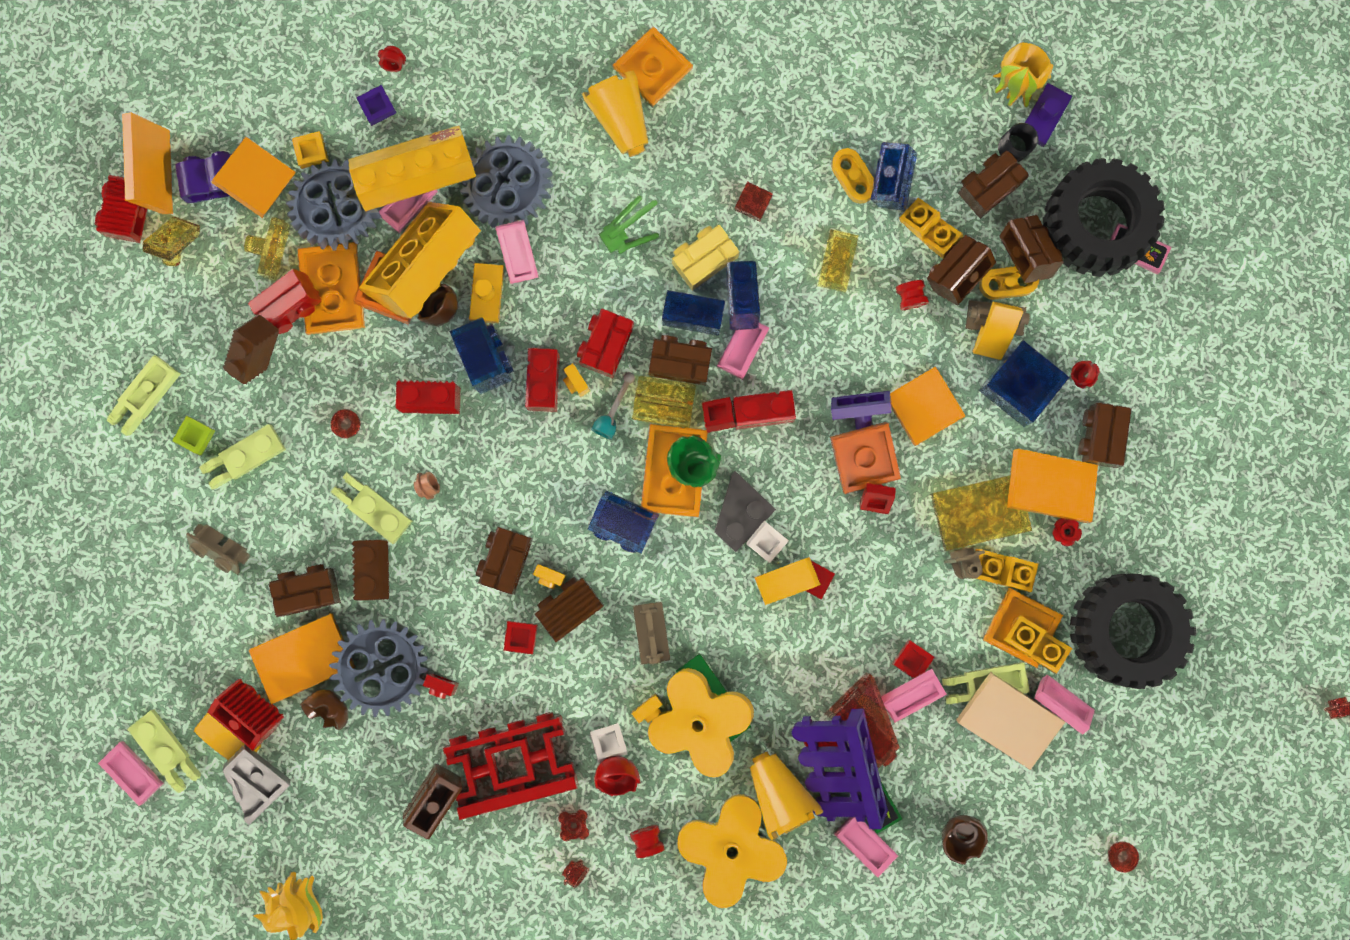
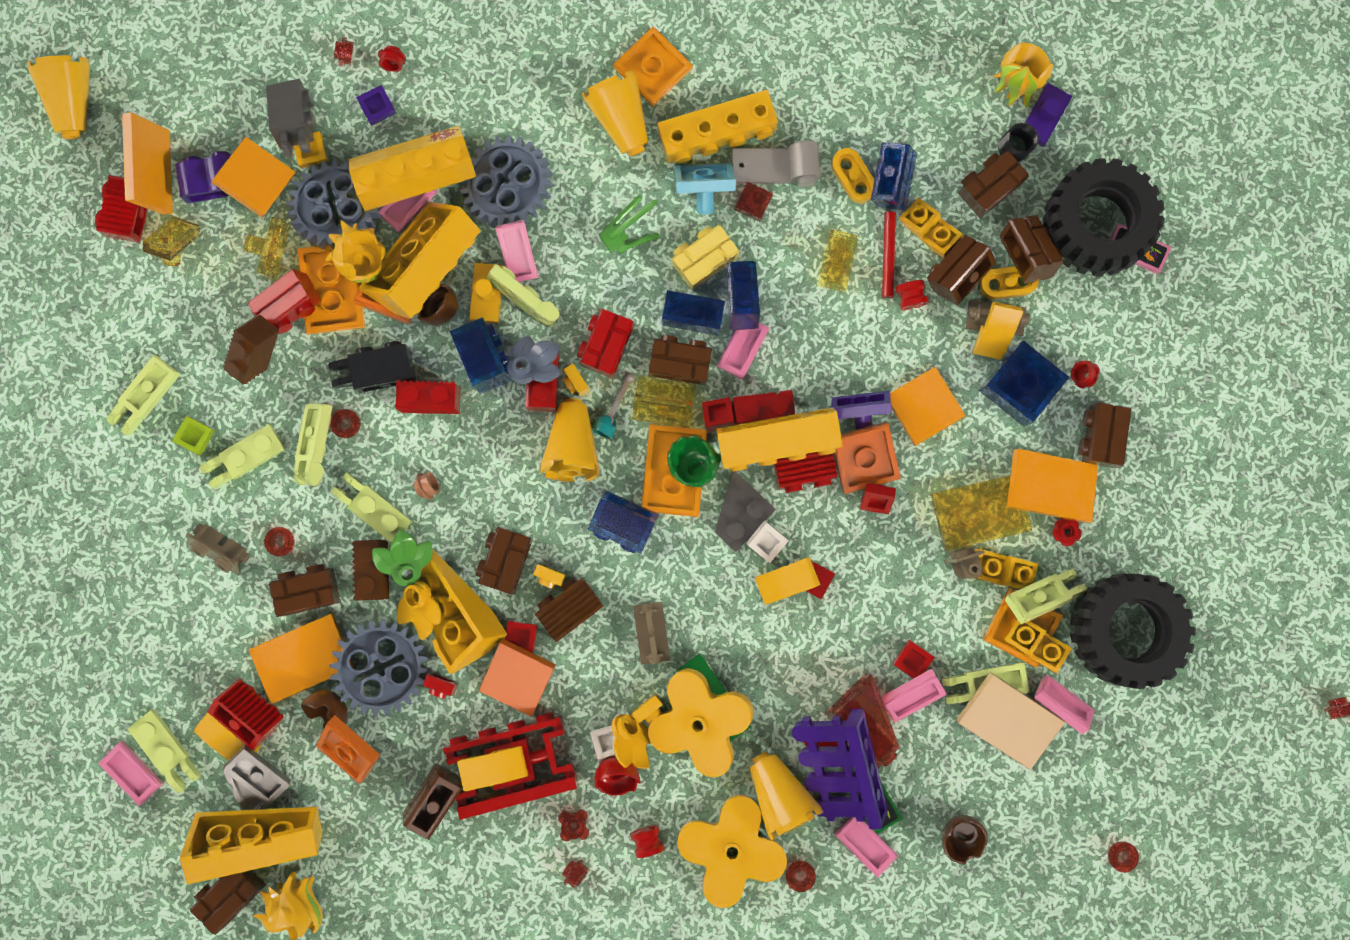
none -> yellow cone [27,55,90,139]
none -> yellow wedge [180,807,322,885]
none -> reddish brown brick [190,870,266,935]
none -> clear red plate [264,527,295,556]
none -> dark grey hinge [266,78,317,158]
none -> yellowish green hinge [293,404,333,486]
none -> orange tile [316,715,380,784]
none -> yellow hair [325,220,386,284]
none -> black hinge [328,341,416,393]
none -> clear red plate [334,37,354,67]
none -> bright green plate [372,530,433,587]
none -> yellow plate [397,581,441,640]
none -> yellow wedge [410,550,507,674]
none -> yellow slope [457,746,528,791]
none -> orange tile [479,639,556,717]
none -> yellowish green hinge [486,264,560,327]
none -> sand blue plate [507,336,561,384]
none -> yellow cone [540,398,600,482]
none -> yellow plate [612,714,651,769]
none -> yellow brick [657,89,778,165]
none -> medium azure tile [674,163,736,215]
none -> yellow brick [716,407,843,471]
none -> light grey door [731,141,820,187]
none -> red brick [773,452,838,494]
none -> clear red plate [786,861,816,892]
none -> red bar [882,211,896,298]
none -> yellowish green hinge [1005,569,1088,624]

